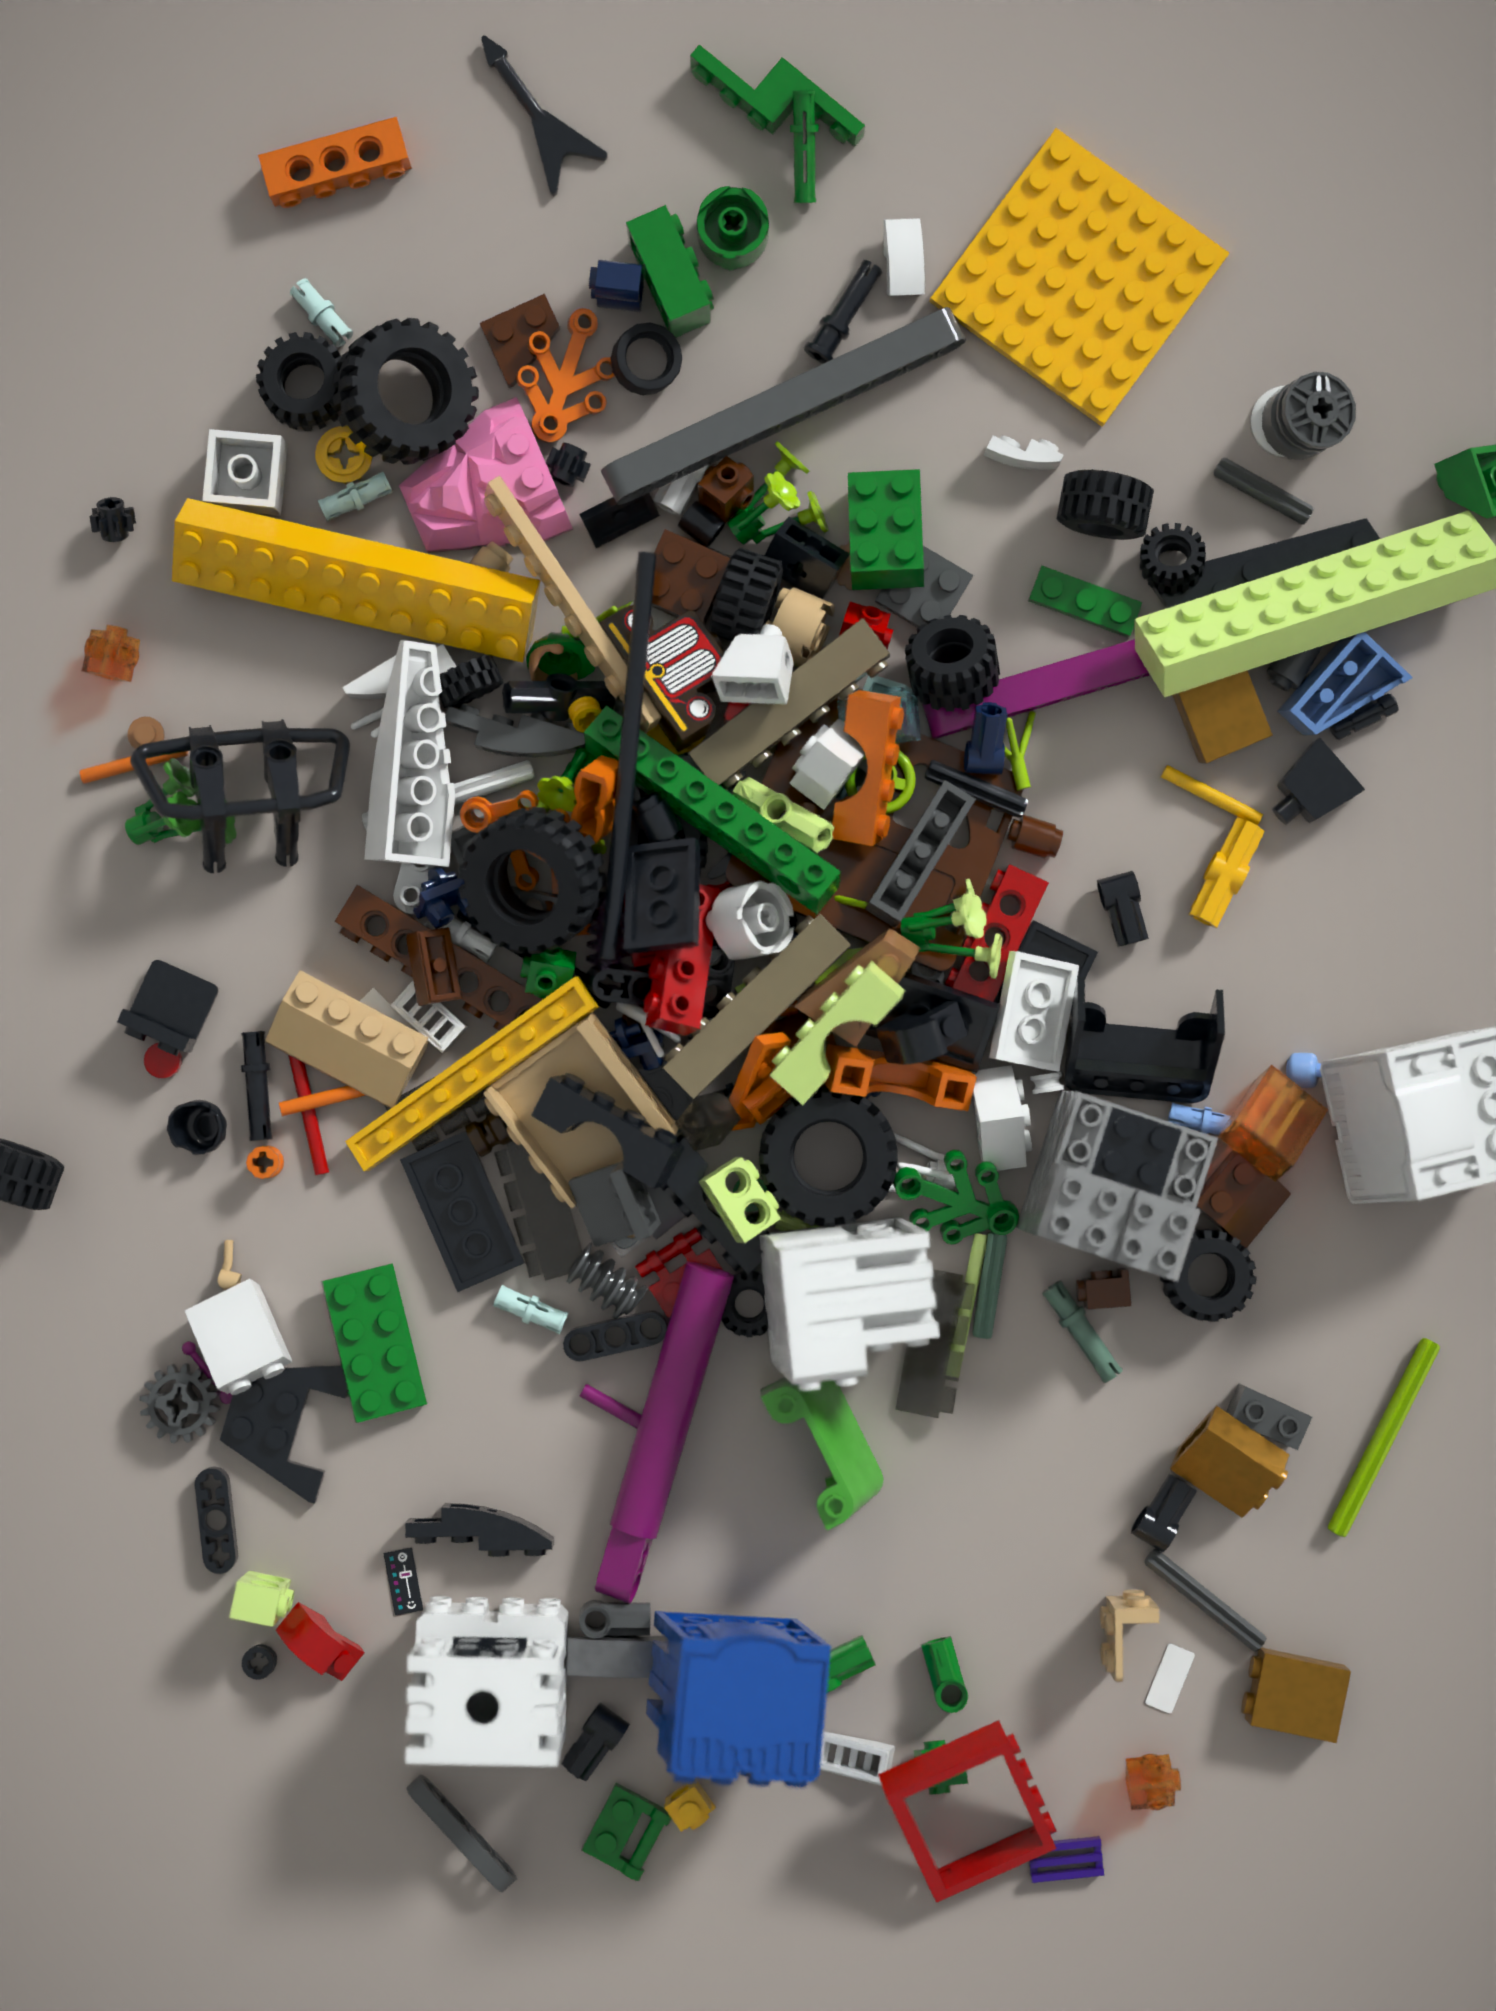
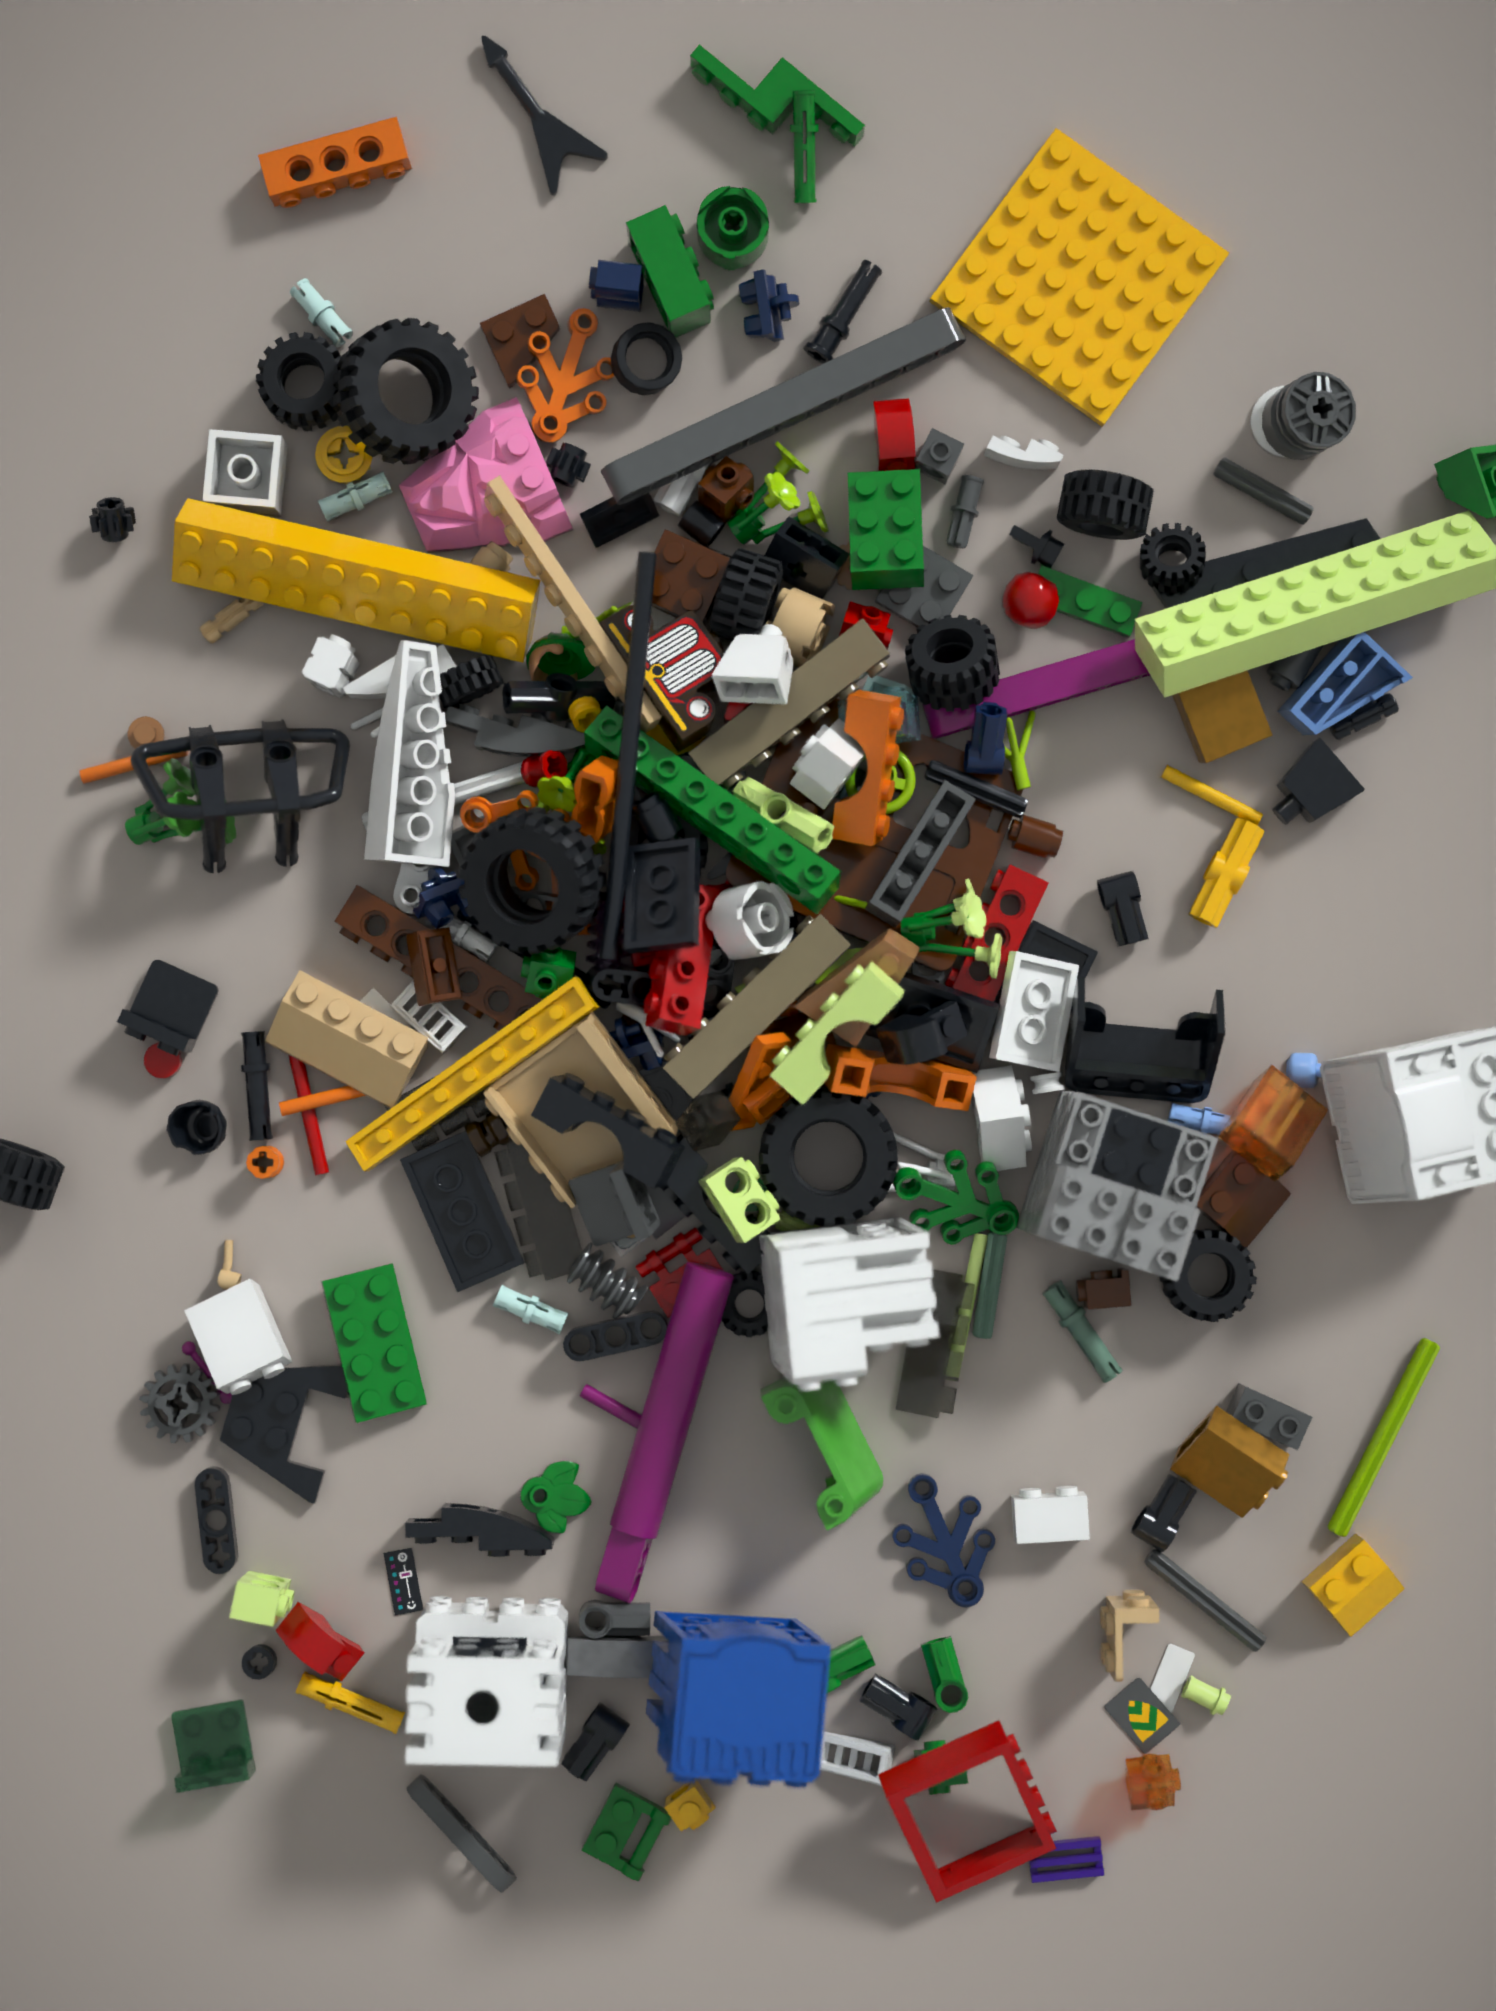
clear orange brick [82,625,141,682] -> none
white slope [883,218,925,296] -> none
pearl gold brick [1241,1647,1351,1743] -> none
none -> clear green bracket [171,1699,256,1793]
none -> tan axle [199,598,264,643]
none -> yellow pin [295,1671,405,1734]
none -> white brick [302,634,360,698]
none -> green plate [520,1461,592,1533]
none -> red bush [521,750,568,788]
none -> dark blue hips [738,269,800,342]
none -> black piece [859,1673,937,1741]
none -> red brick [873,398,916,471]
none -> dark blue plant [892,1473,995,1607]
none -> dark grey brick [915,428,964,485]
none -> dark grey axle [947,475,984,549]
none -> red hair [1002,571,1059,629]
none -> black piece [1009,525,1065,568]
none -> white brick [1011,1486,1090,1544]
none -> dark grey sticker [1105,1678,1181,1754]
none -> yellowish green pin [1181,1676,1231,1715]
none -> yellow slope [1301,1534,1405,1637]

